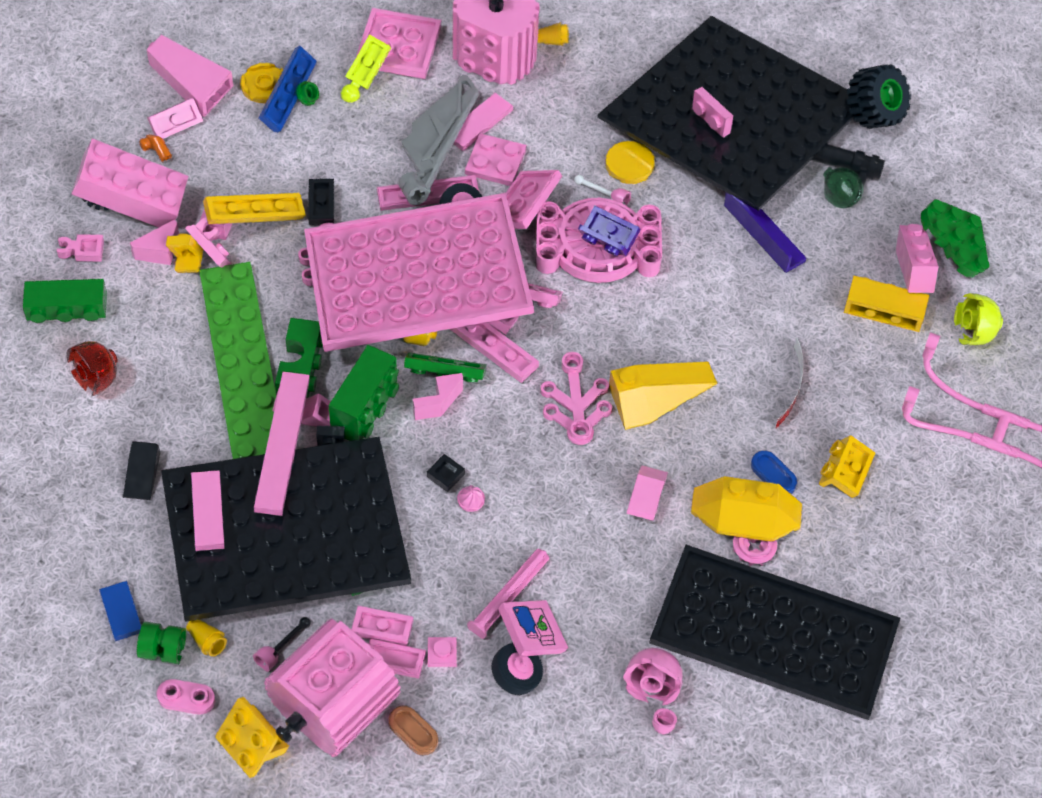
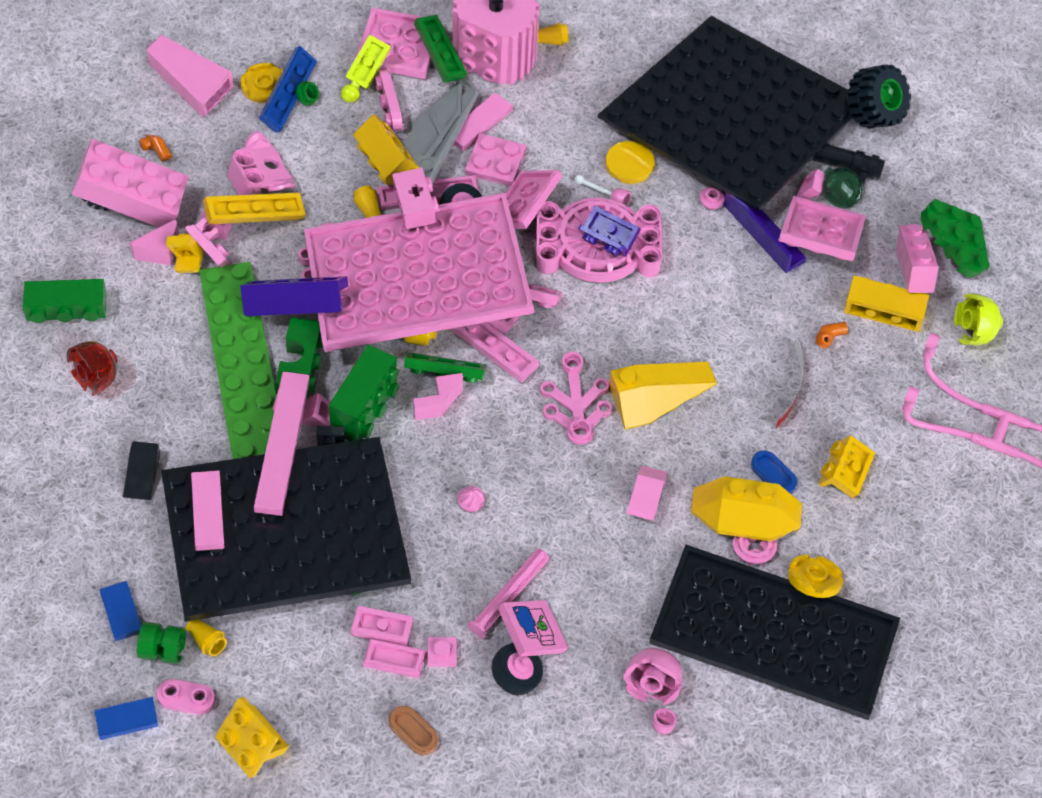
bright pink plate [57,234,104,262] -> none
bright pink plate [147,98,203,139] -> none
hinge [253,617,311,672] -> none
bright pink piece [264,619,401,757] -> none
black plate [308,178,334,225] -> none
black plate [427,454,465,492] -> none
bright pink plate [692,87,733,137] -> none
none -> blue tile [94,697,159,740]
none -> bright pink piece [227,131,296,195]
none -> dark purple panel [240,276,349,316]
none -> yellow brick [353,114,420,186]
none -> yellow cone [353,185,381,218]
none -> bright pink plate [375,70,403,132]
none -> bright pink brick [392,167,439,230]
none -> green plate [414,14,467,83]
none -> bright pink plate [699,187,725,209]
none -> bright pink plate [779,196,866,261]
none -> yellow tile [787,554,844,598]
none -> bright pink plate [797,169,825,200]
none -> orange arm [816,321,848,348]

